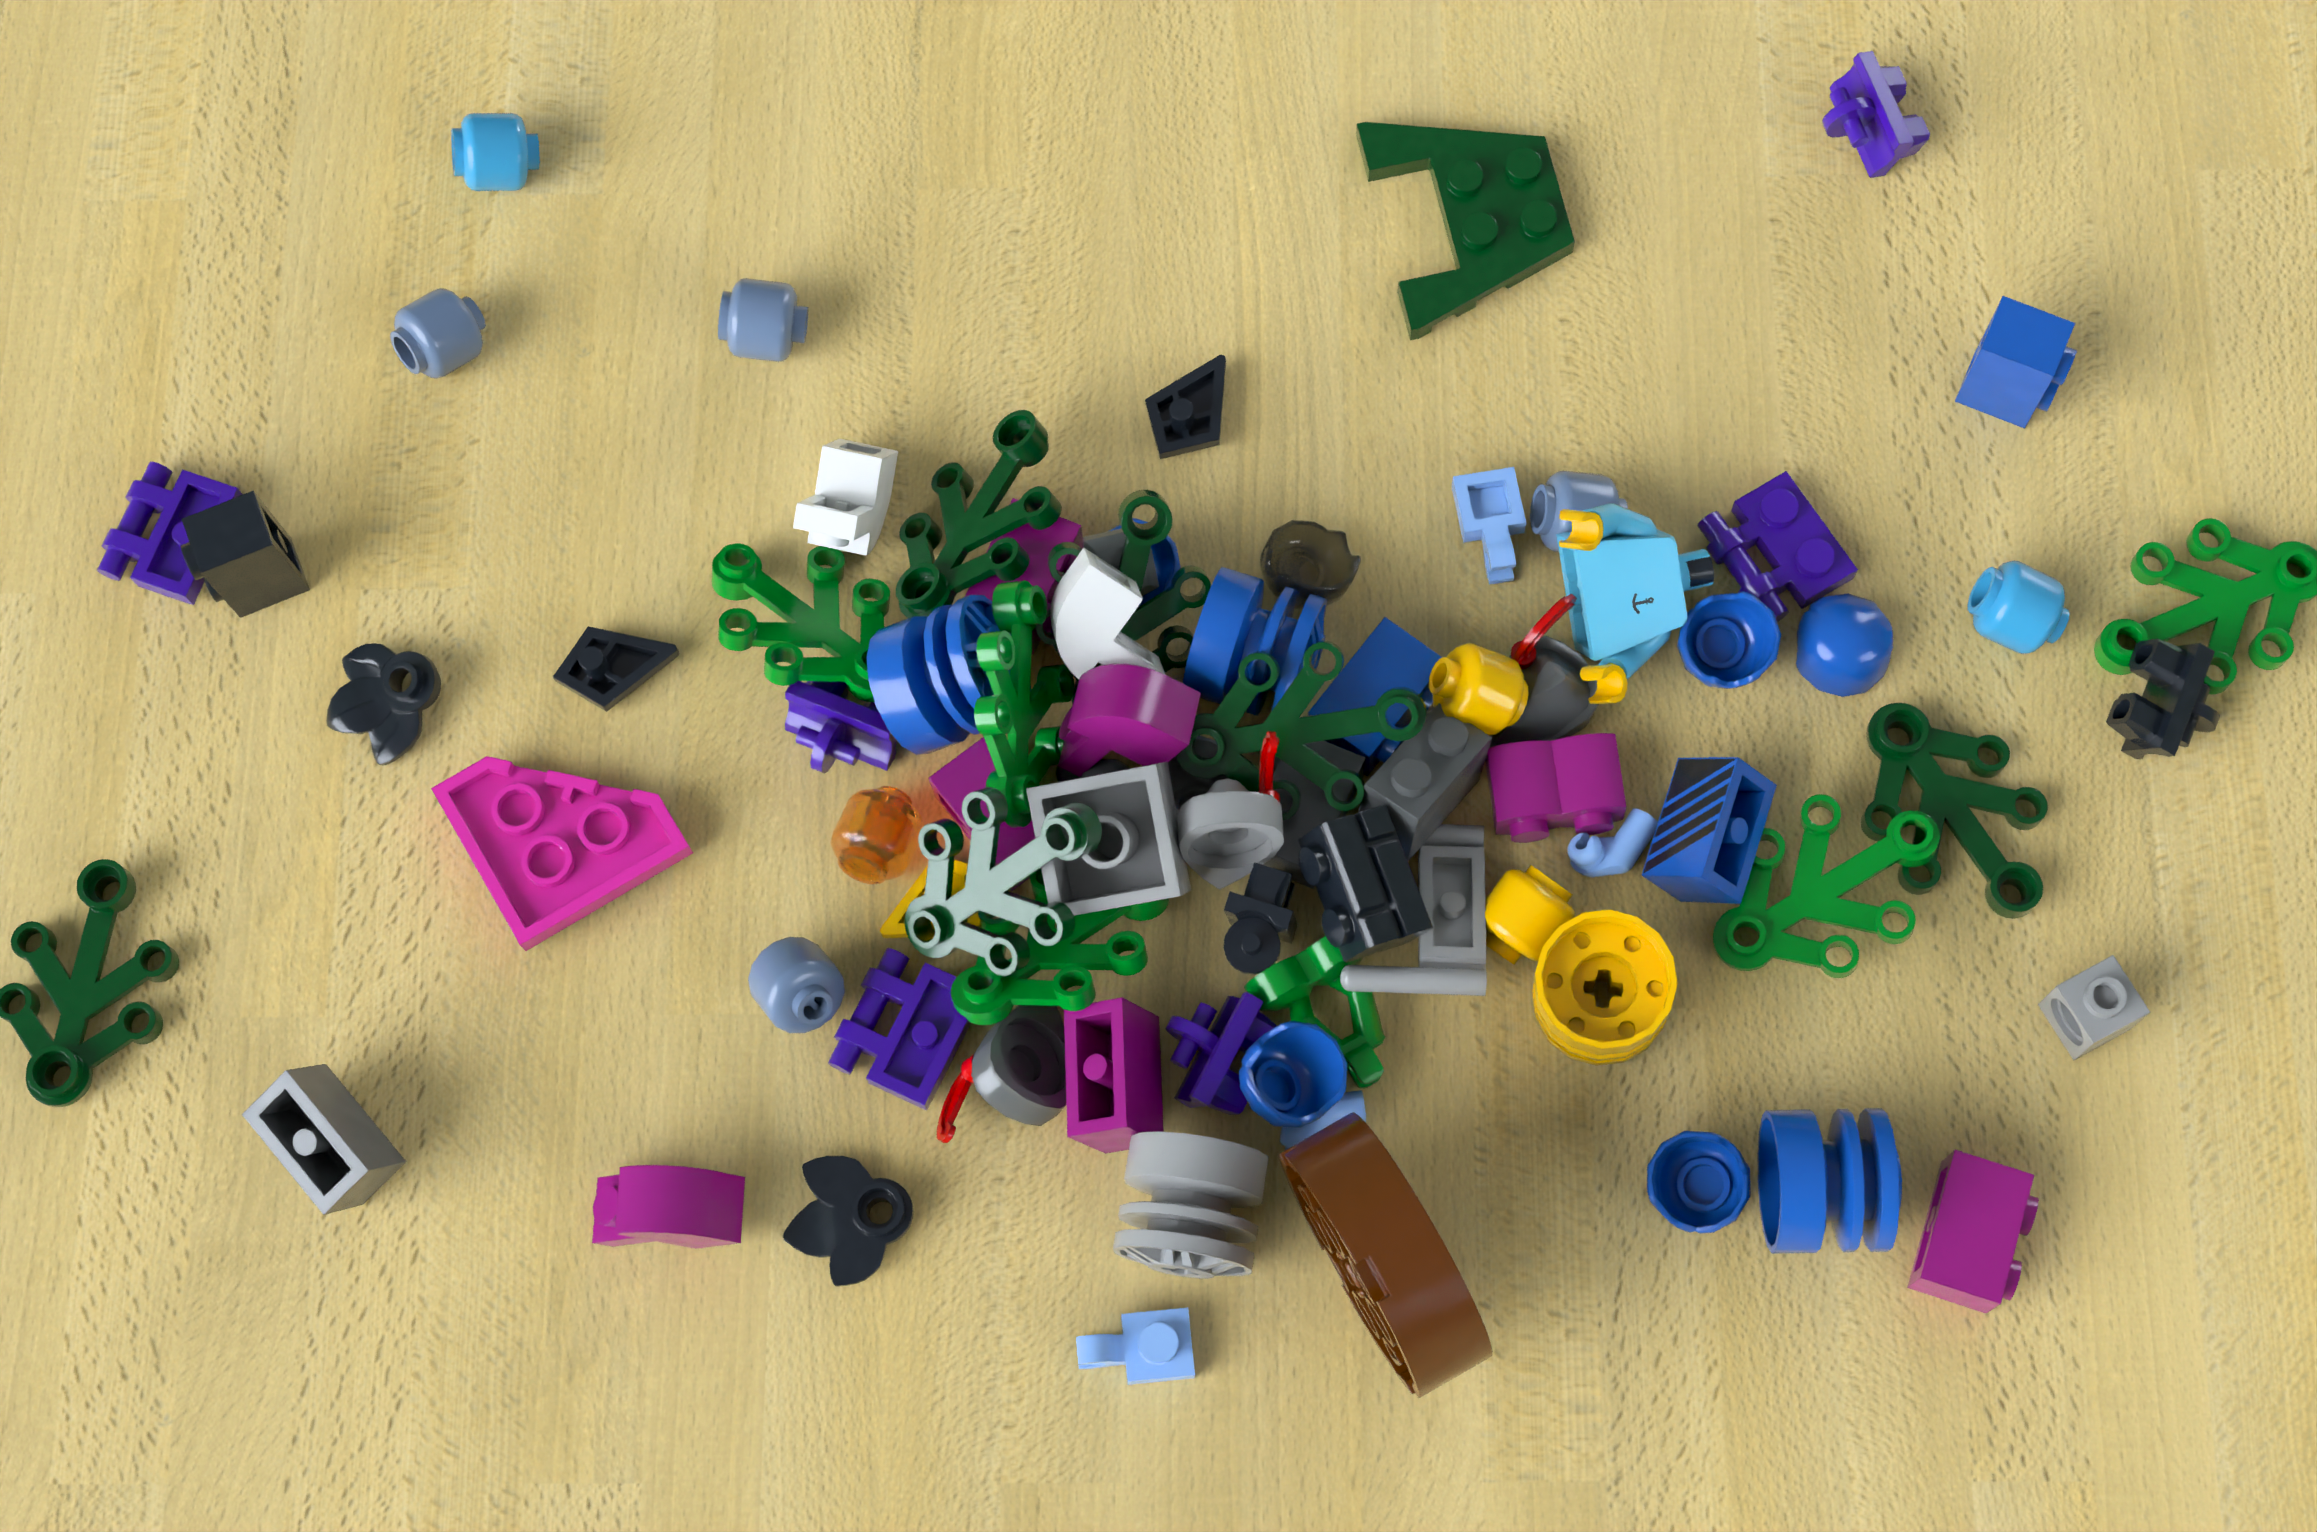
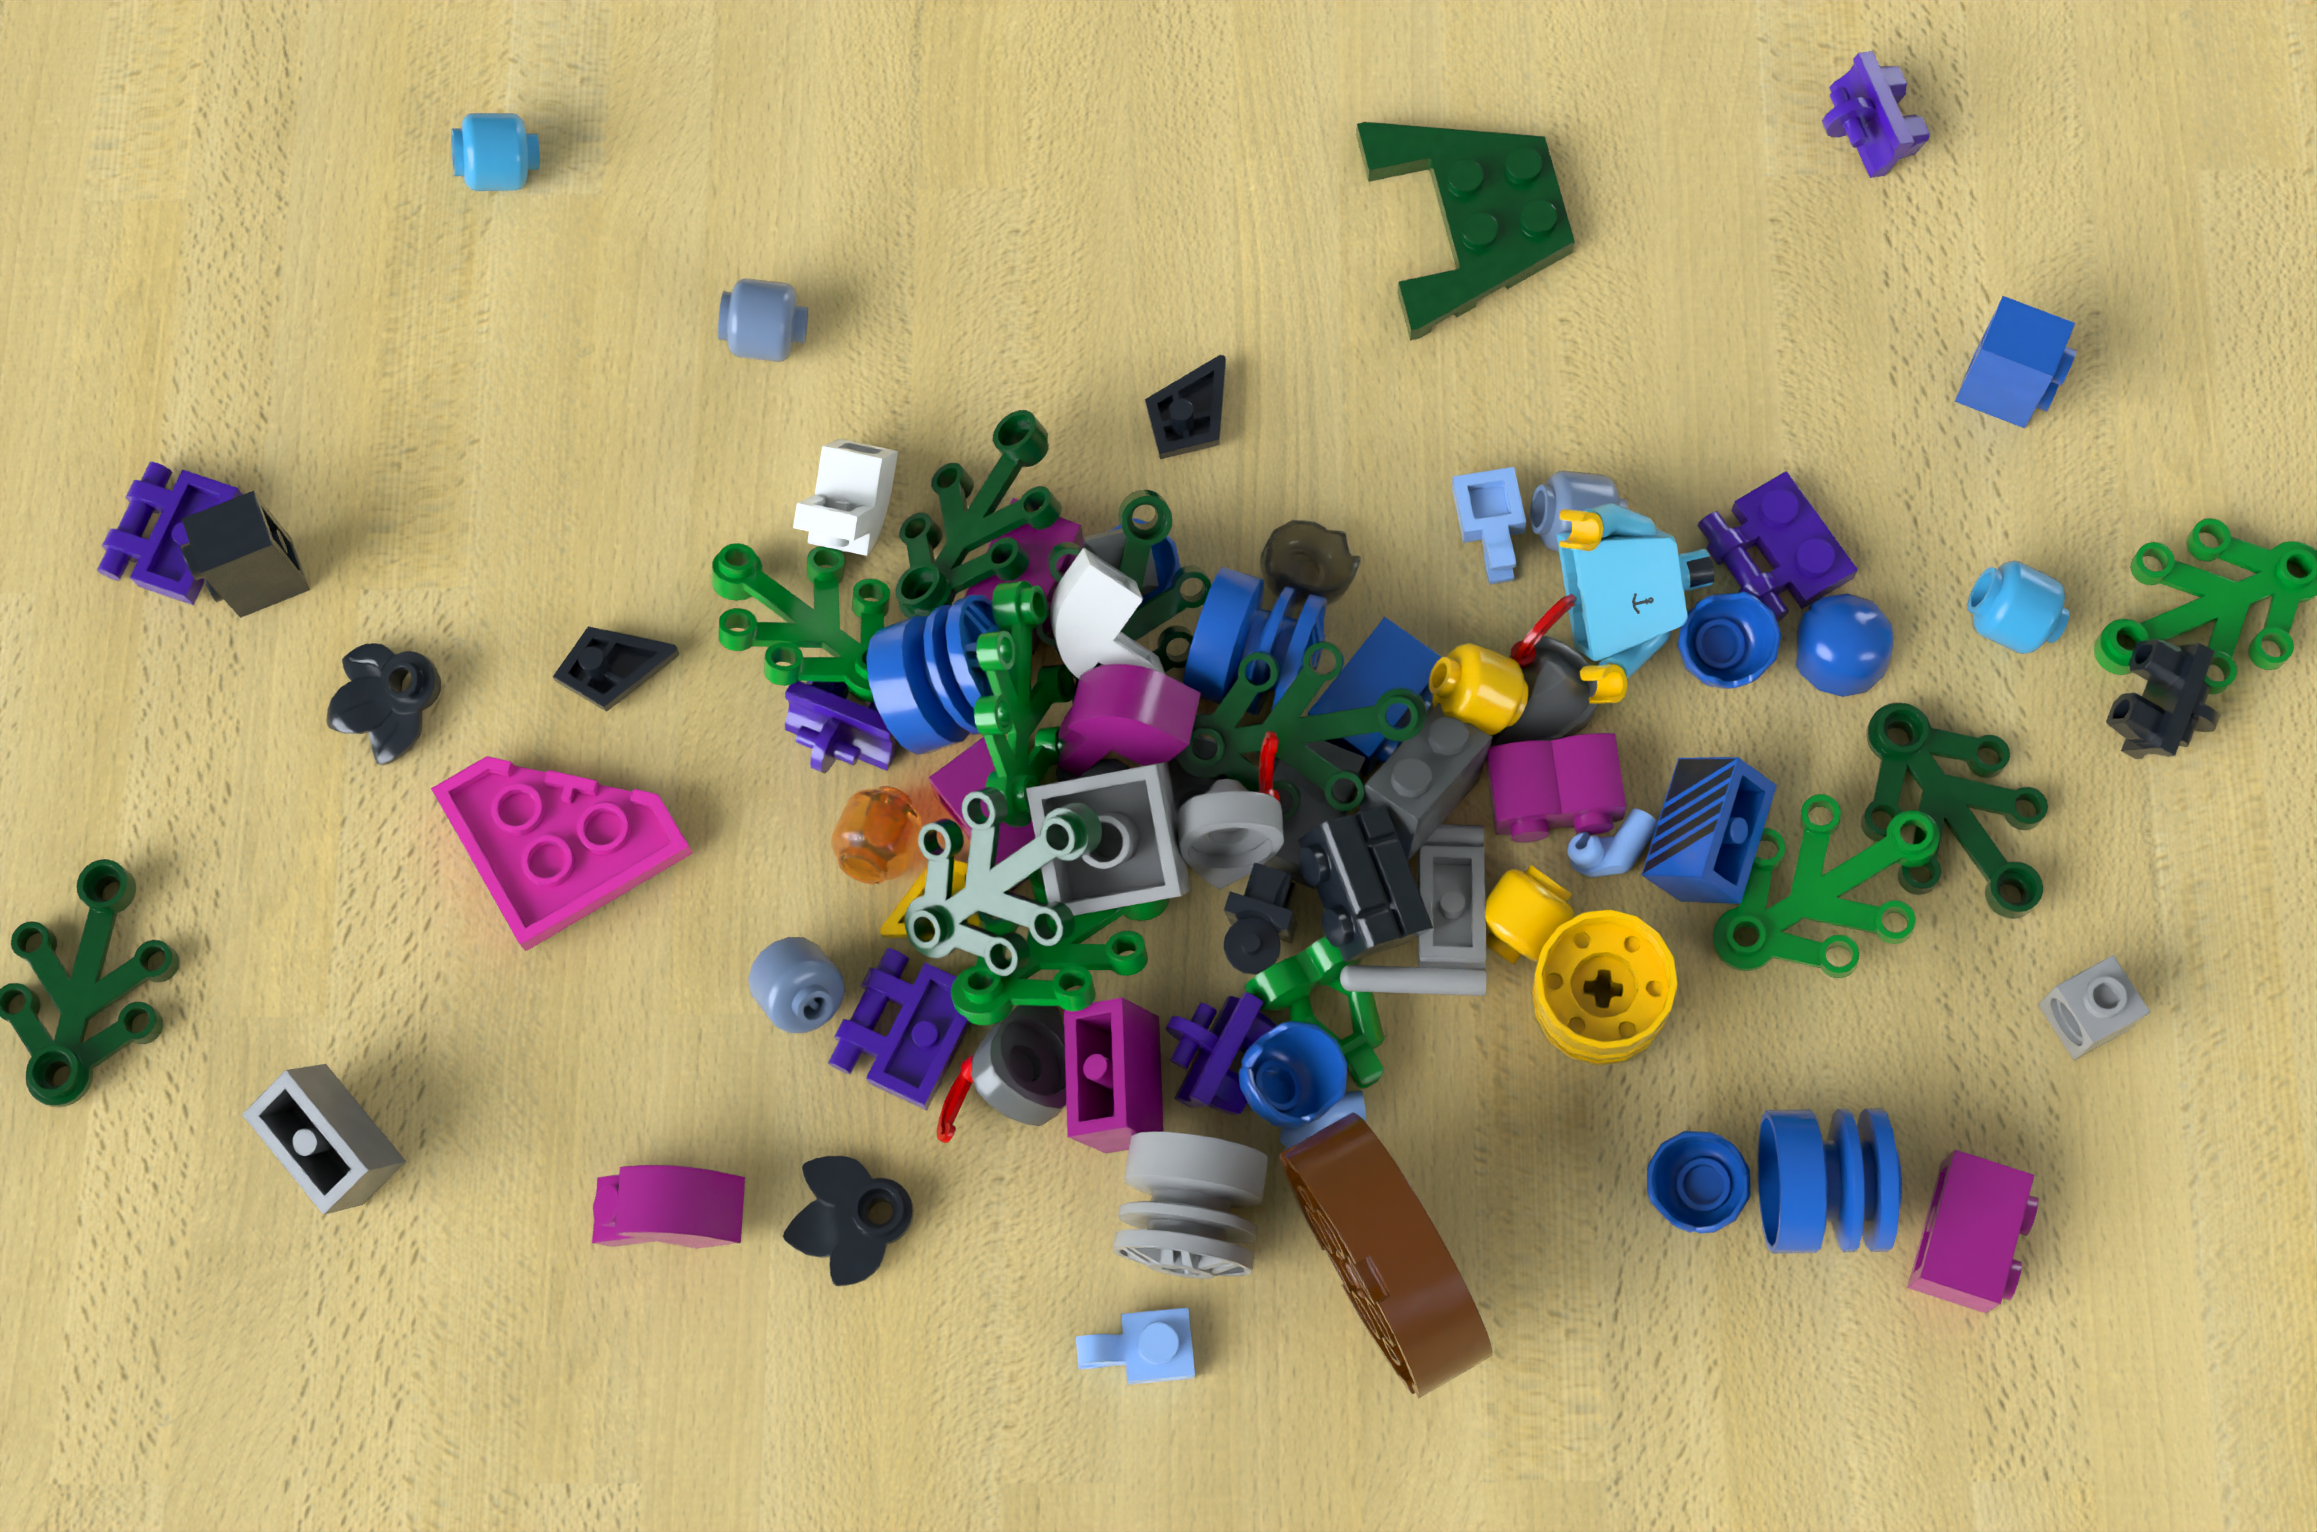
sand blue head [390,288,486,379] -> none

